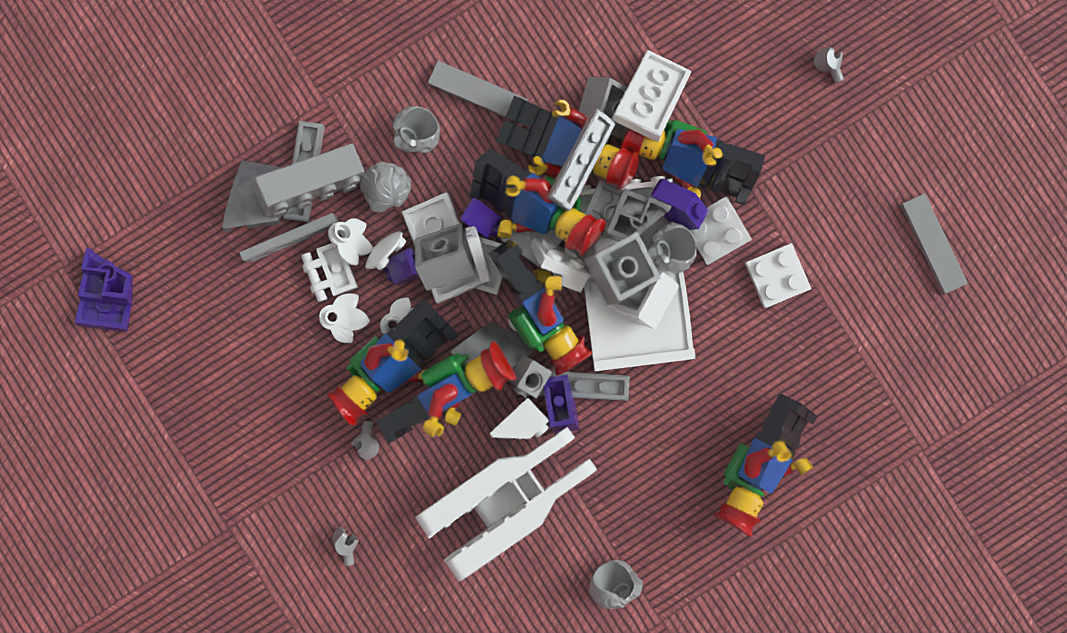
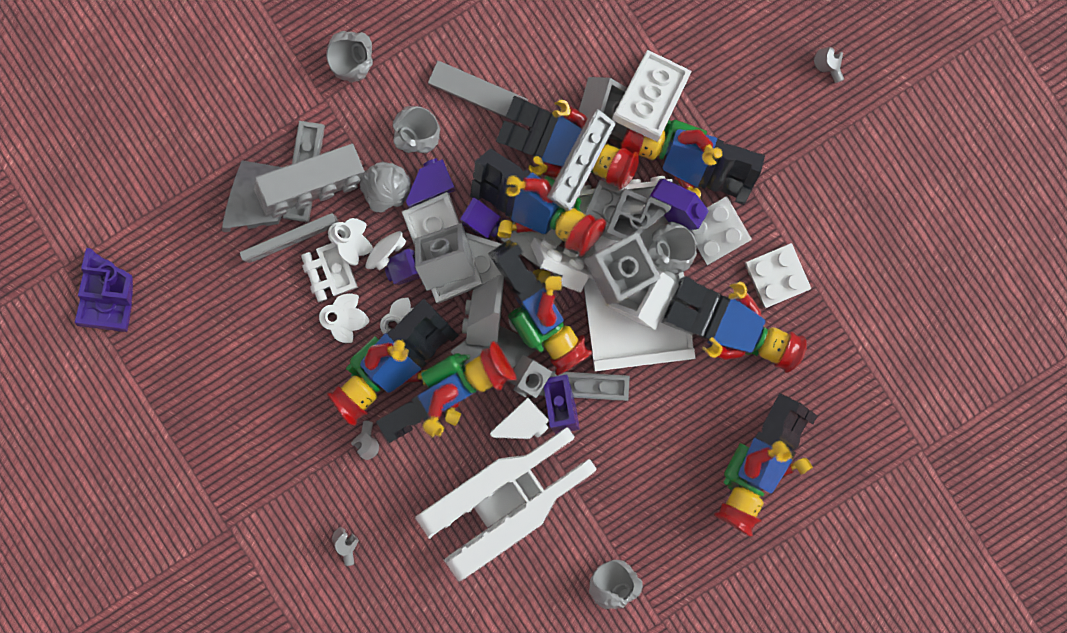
white tile [466,226,491,283] -> none
light grey tile [900,194,968,294] -> none
none -> light grey hair [326,31,373,83]
none -> dark purple slope [406,159,456,208]
none -> light grey slope [462,275,504,347]
none -> piece [661,276,807,373]

